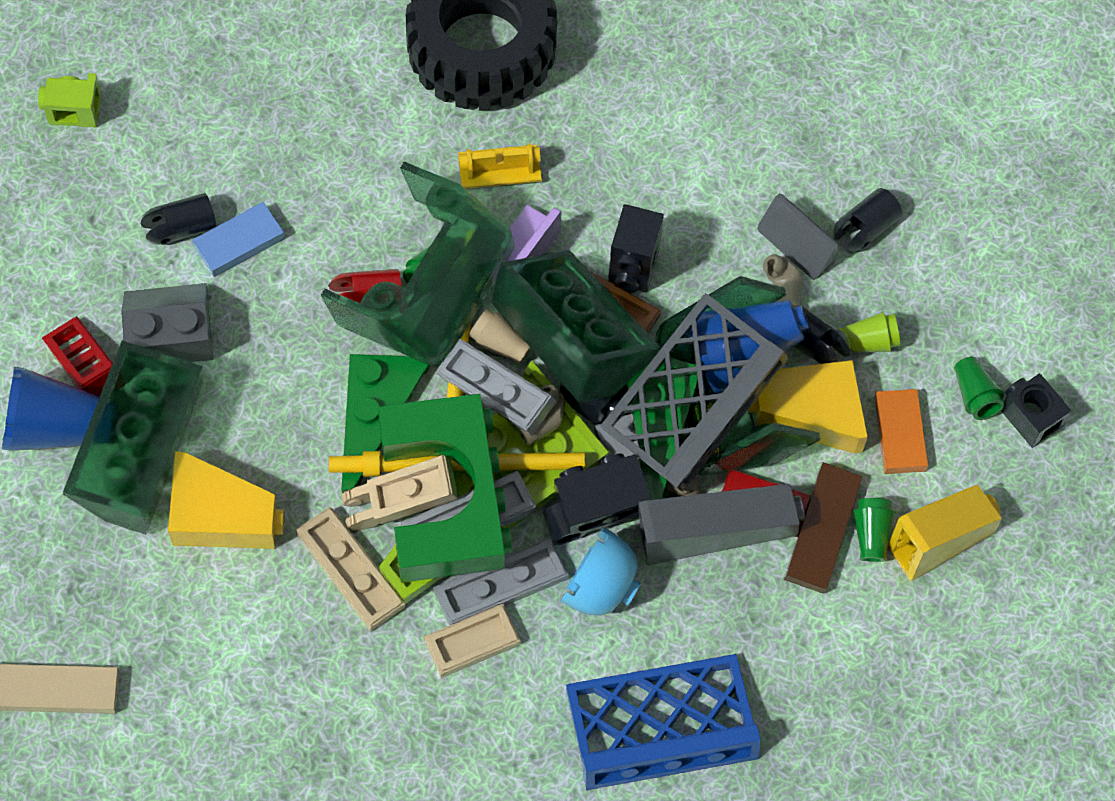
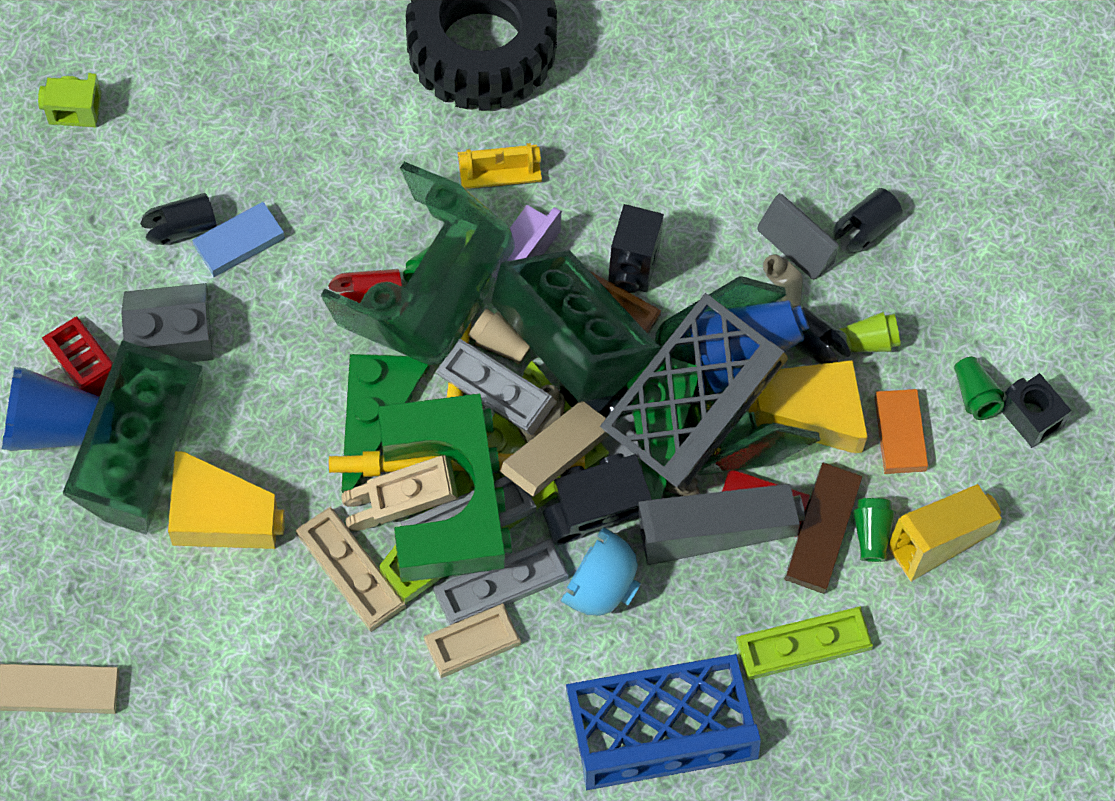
none -> tan tile [500,400,609,497]
none -> lime tile [735,606,873,681]

